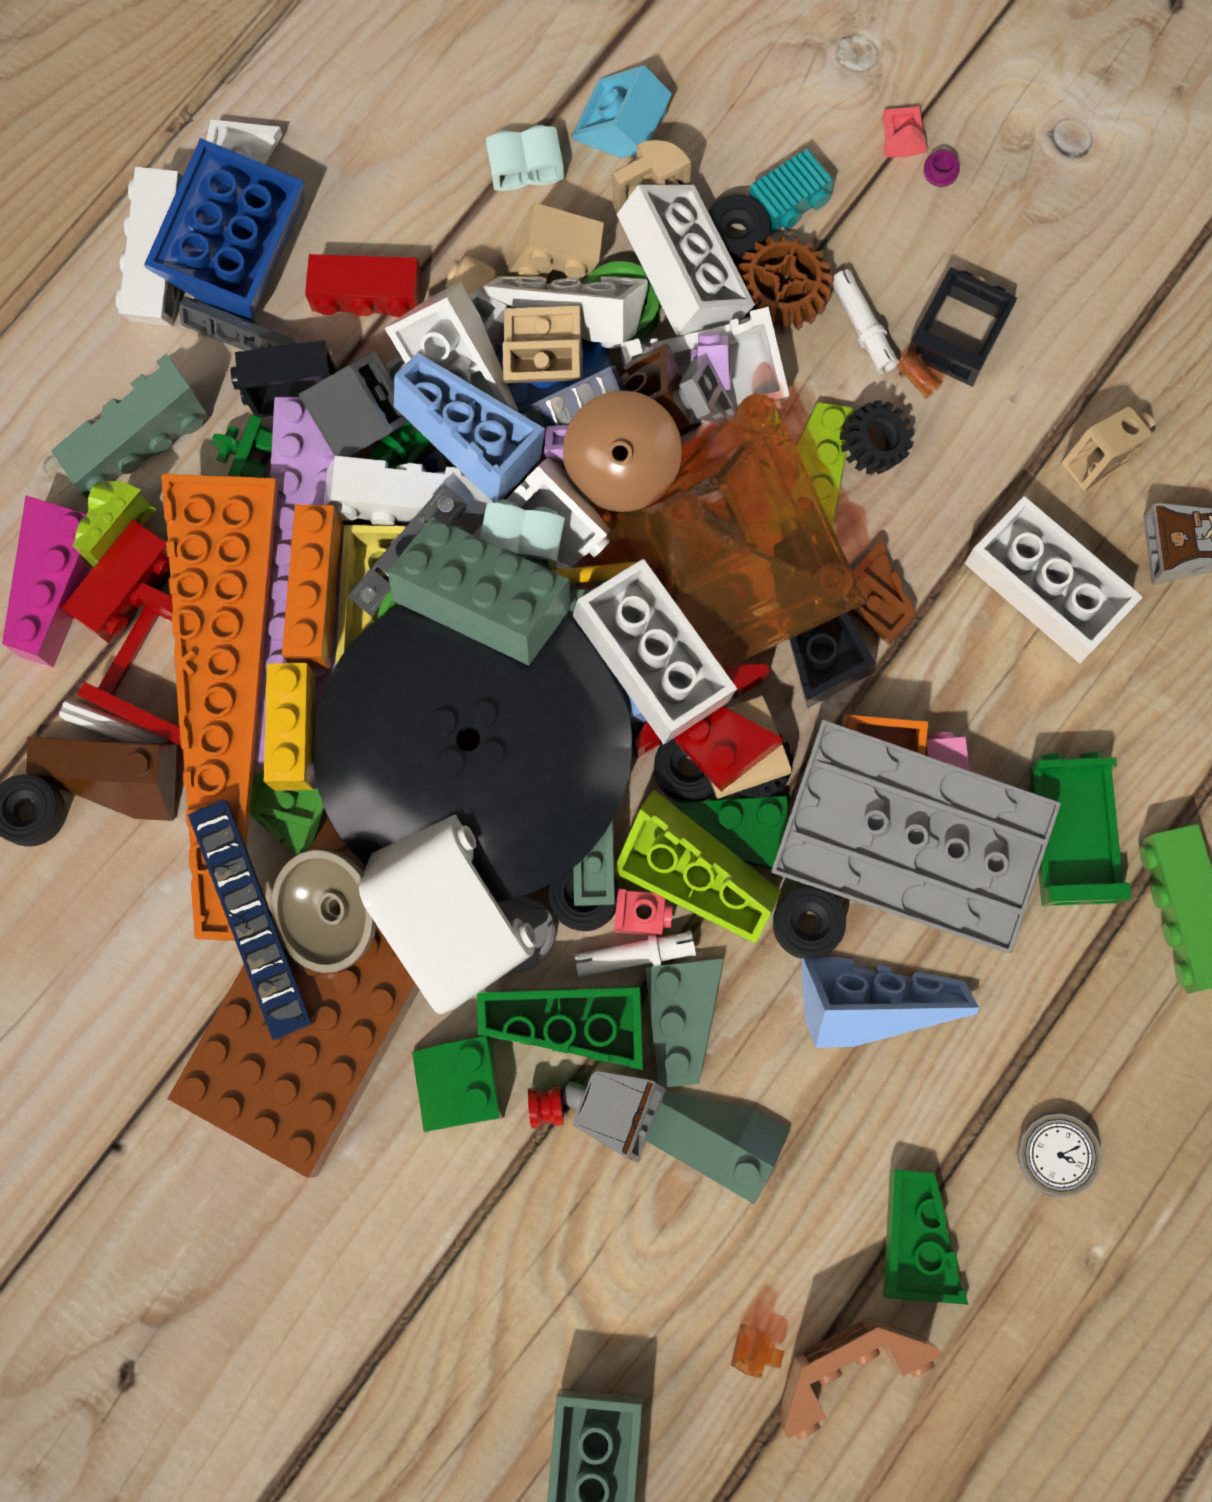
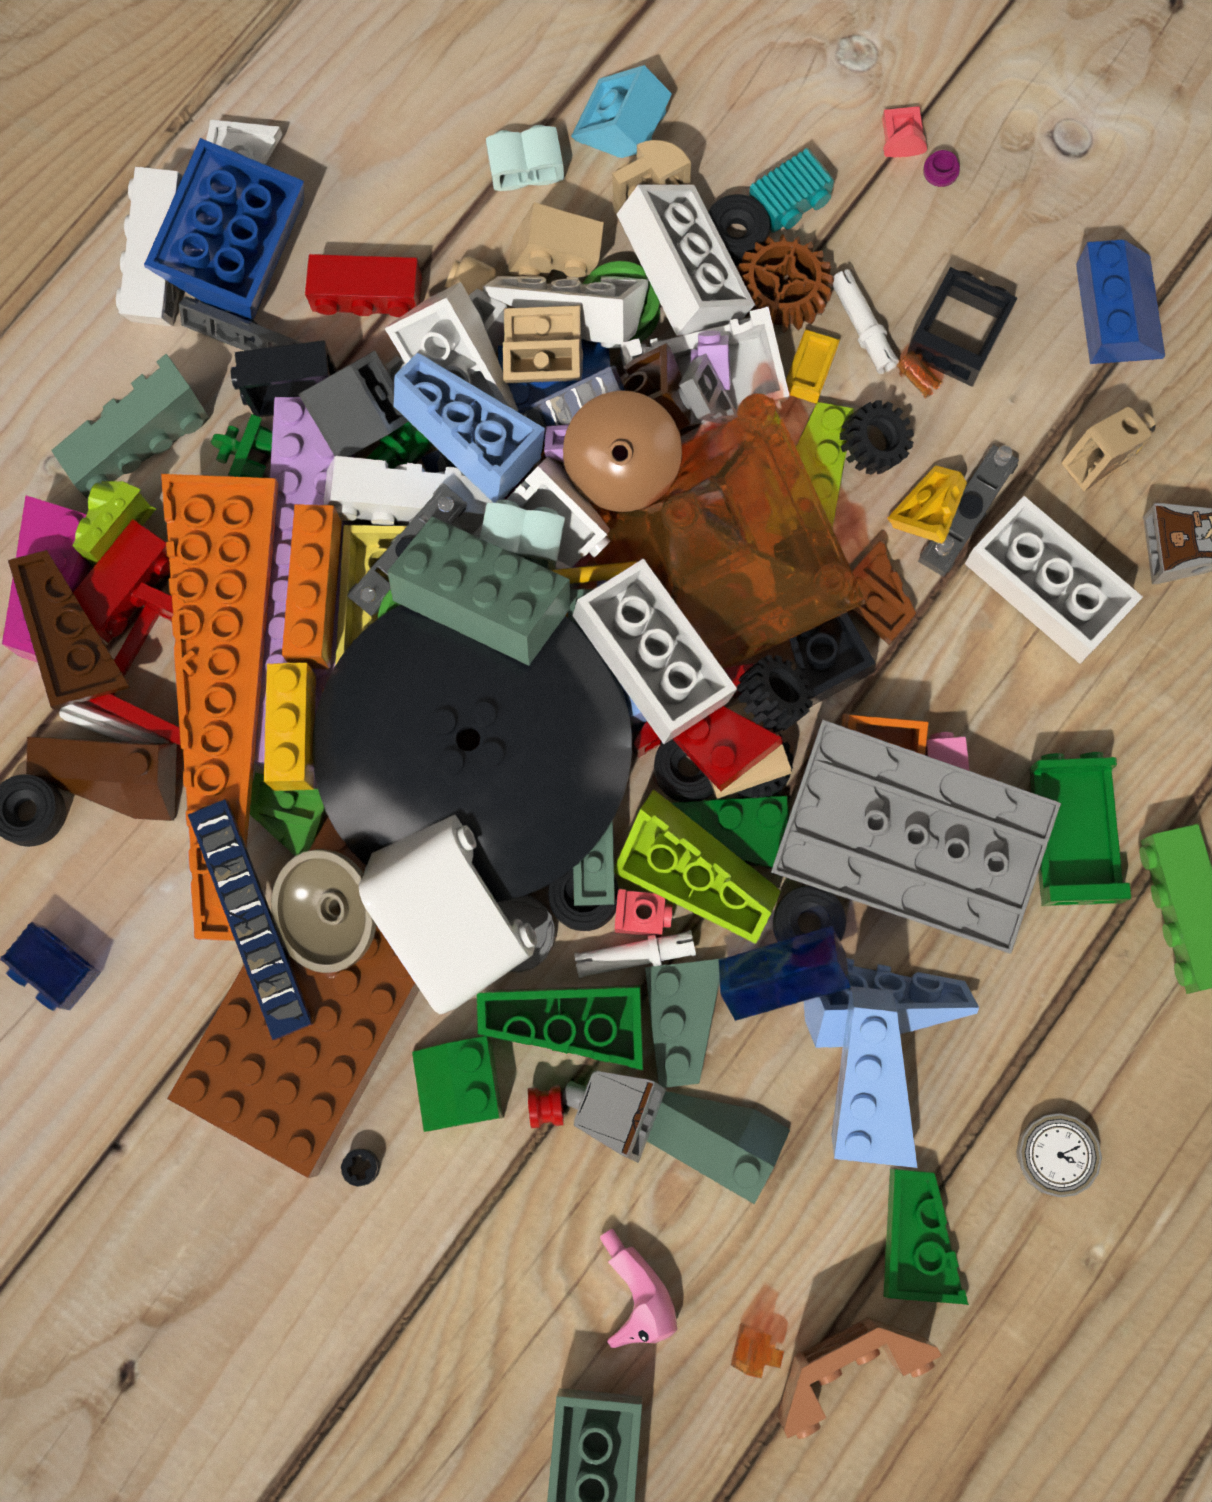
none -> clear blue brick [0,922,101,1011]
none -> reddish brown wing [8,550,130,710]
none -> black bush [341,1149,380,1187]
none -> bright pink animal [600,1229,678,1348]
none -> clear blue brick [718,926,851,1021]
none -> black tyre [737,655,813,732]
none -> yellow tile [786,329,840,404]
none -> light blue wedge [831,986,917,1168]
none -> yellow wing [887,465,967,544]
none -> dark grey piece [918,445,1019,577]
none -> blue slope [1076,240,1165,364]

